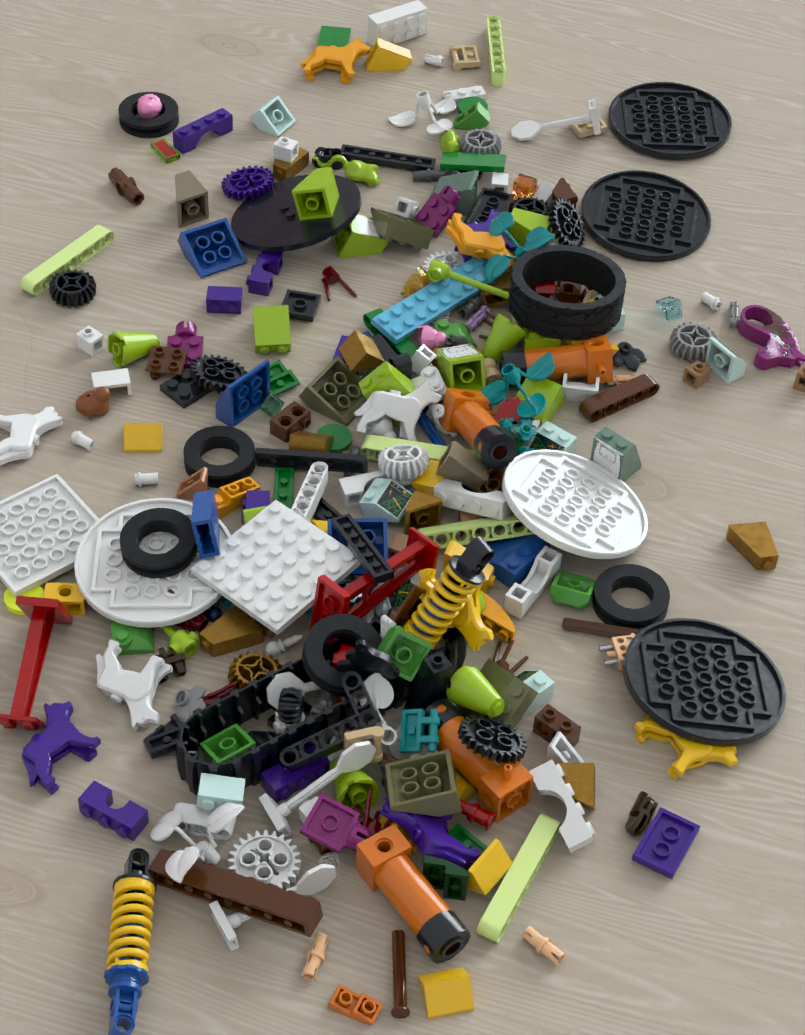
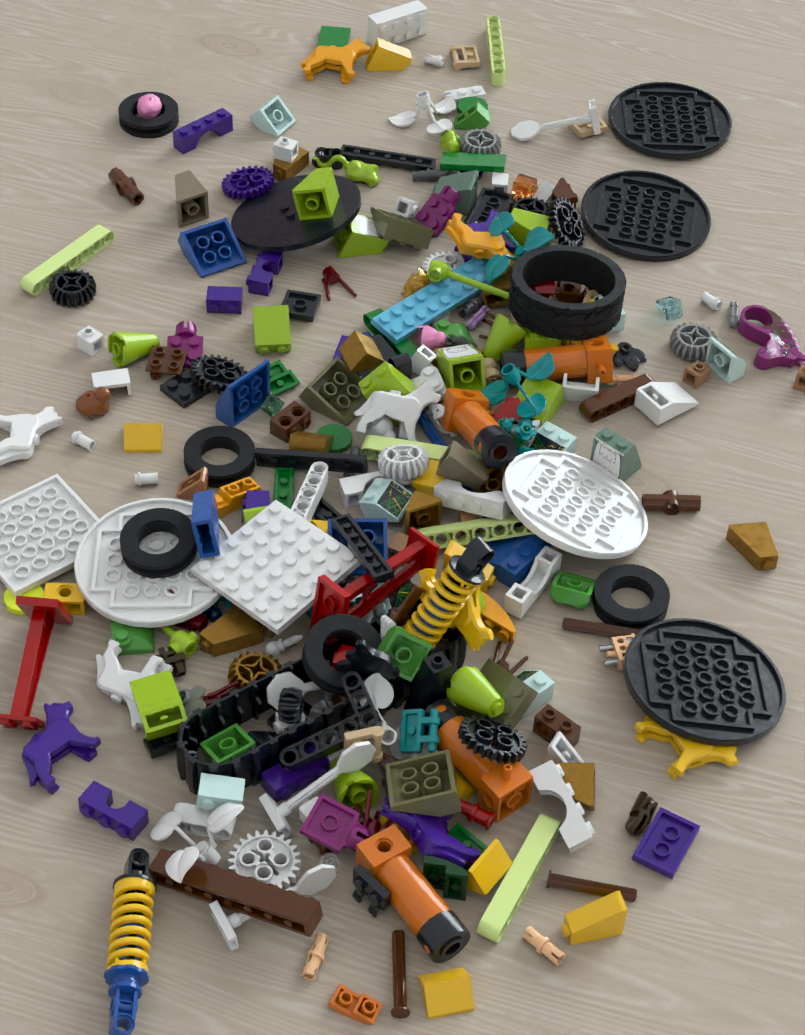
tile [150,138,180,164] -> none
none -> lime slope [129,670,187,741]
none -> black plate [352,864,391,918]
none -> reddish brown axle [546,870,637,902]
none -> yellow slope [561,891,627,946]
none -> white slope [634,382,699,426]
none -> reddish brown piece [642,490,701,515]

